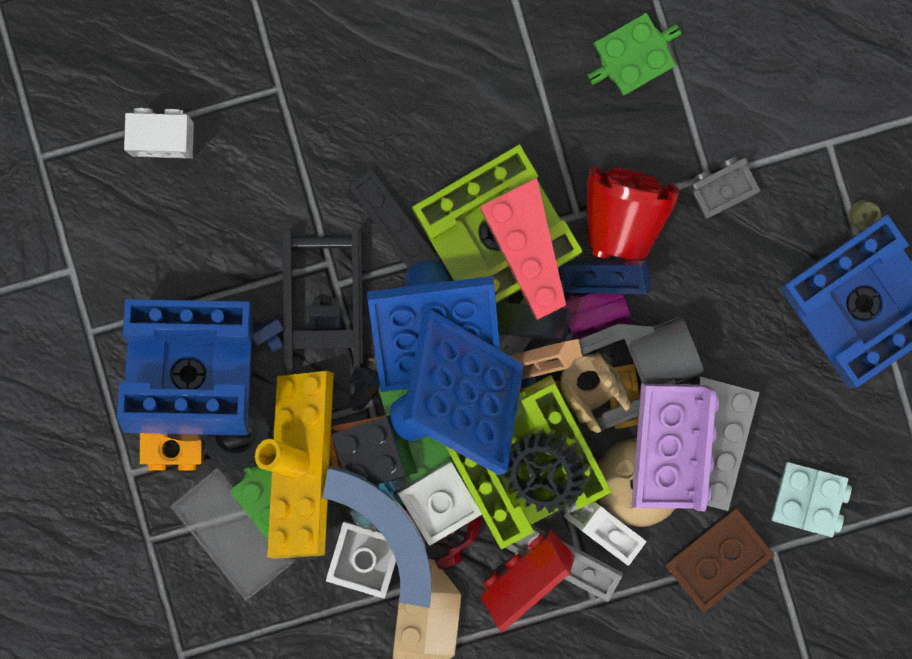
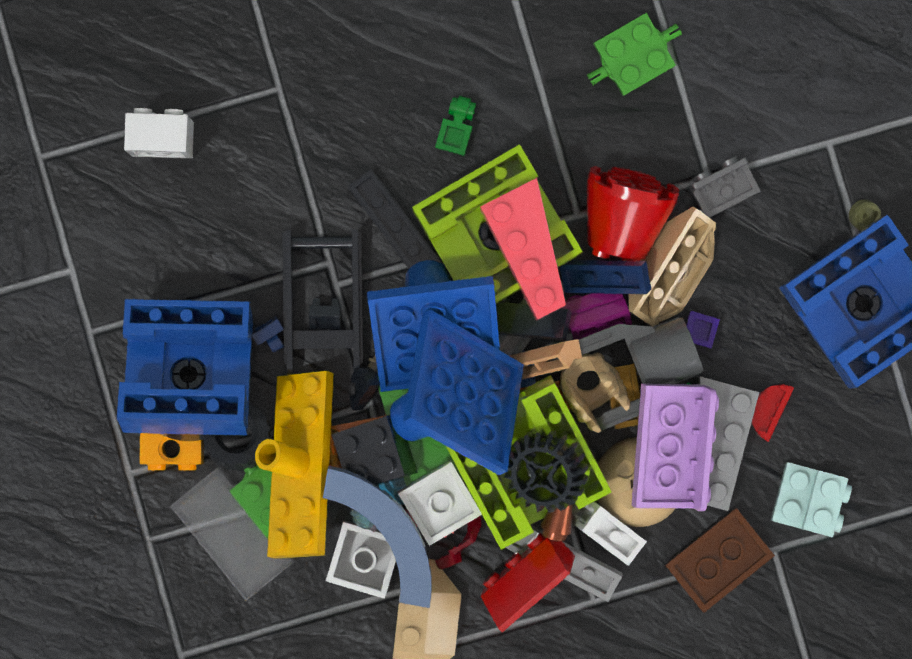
none -> green plate [435,96,476,157]
none -> copper cone [541,504,573,541]
none -> tan wedge [629,207,716,327]
none -> dark purple plate [686,311,720,349]
none -> red tile [751,384,794,442]

